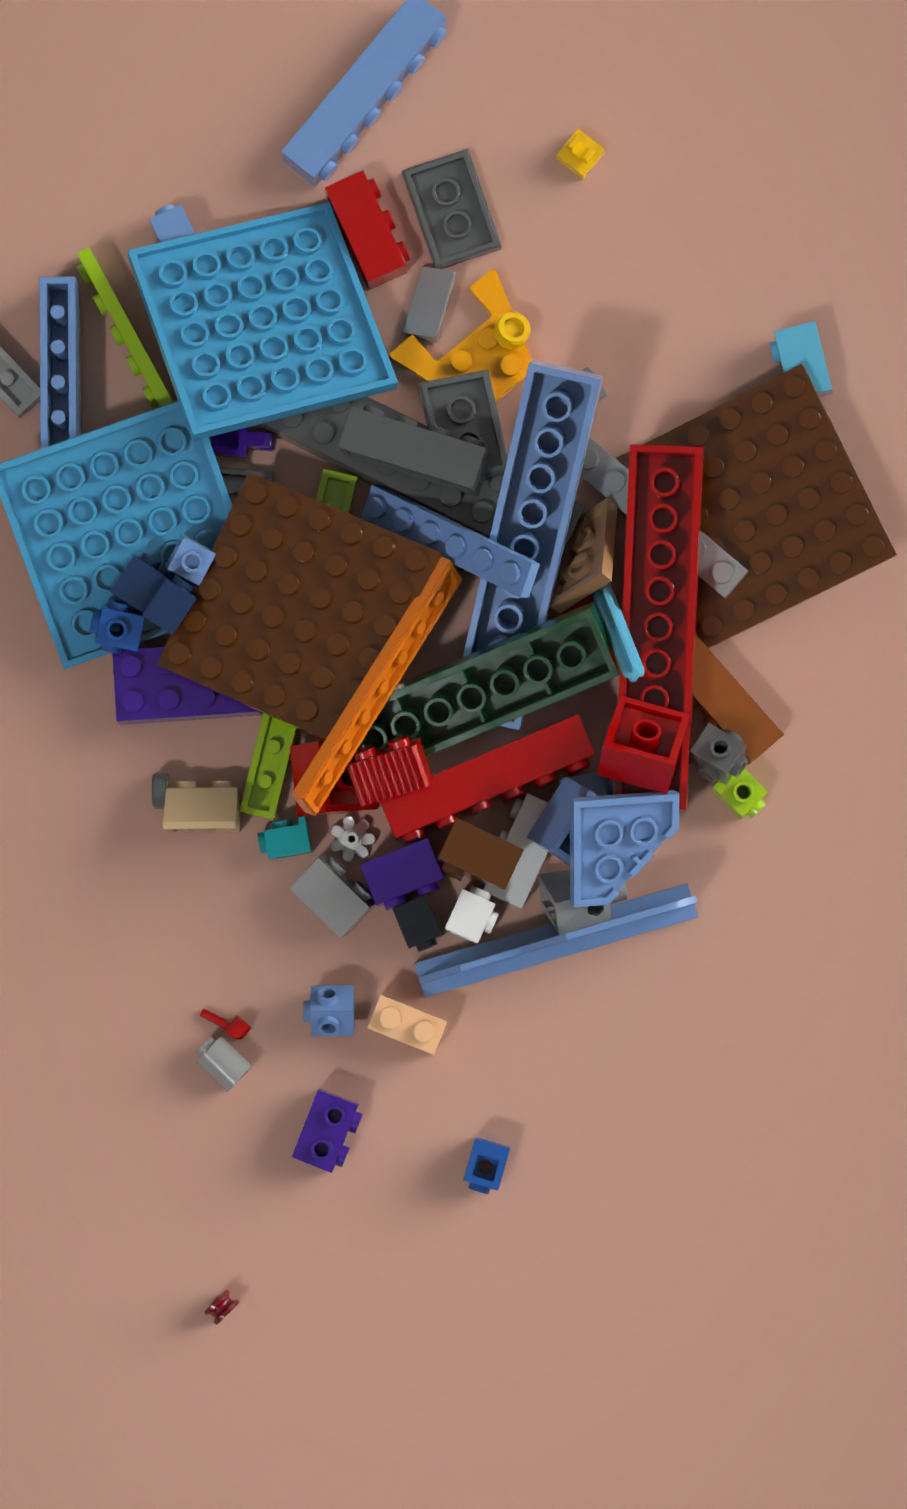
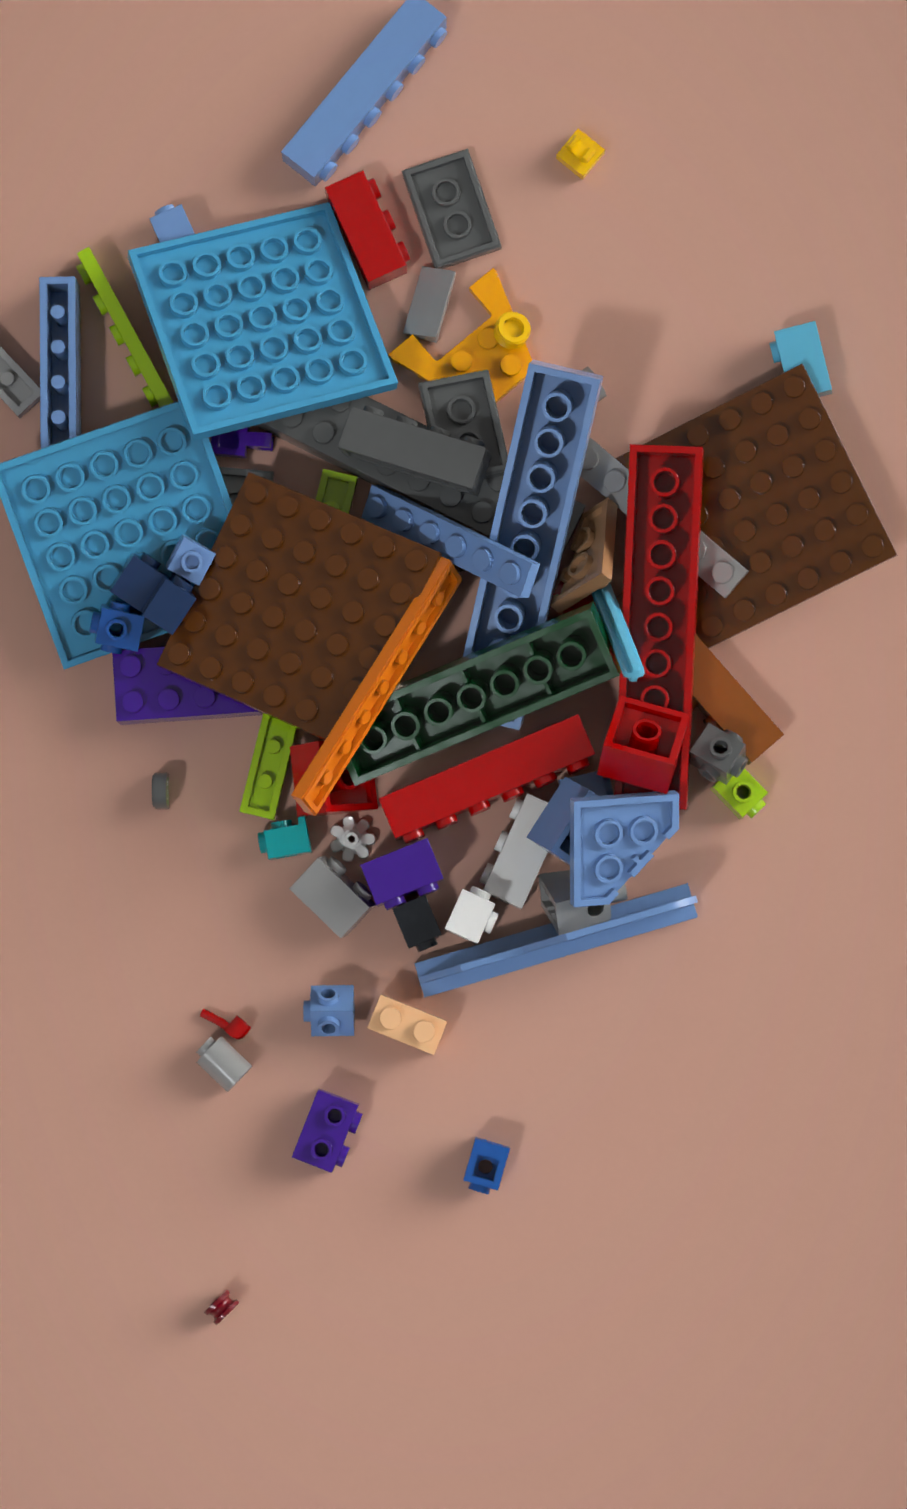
tan slope [163,781,240,833] -> none
red brick [347,735,433,806] -> none
reddish brown wedge [438,818,524,890] -> none

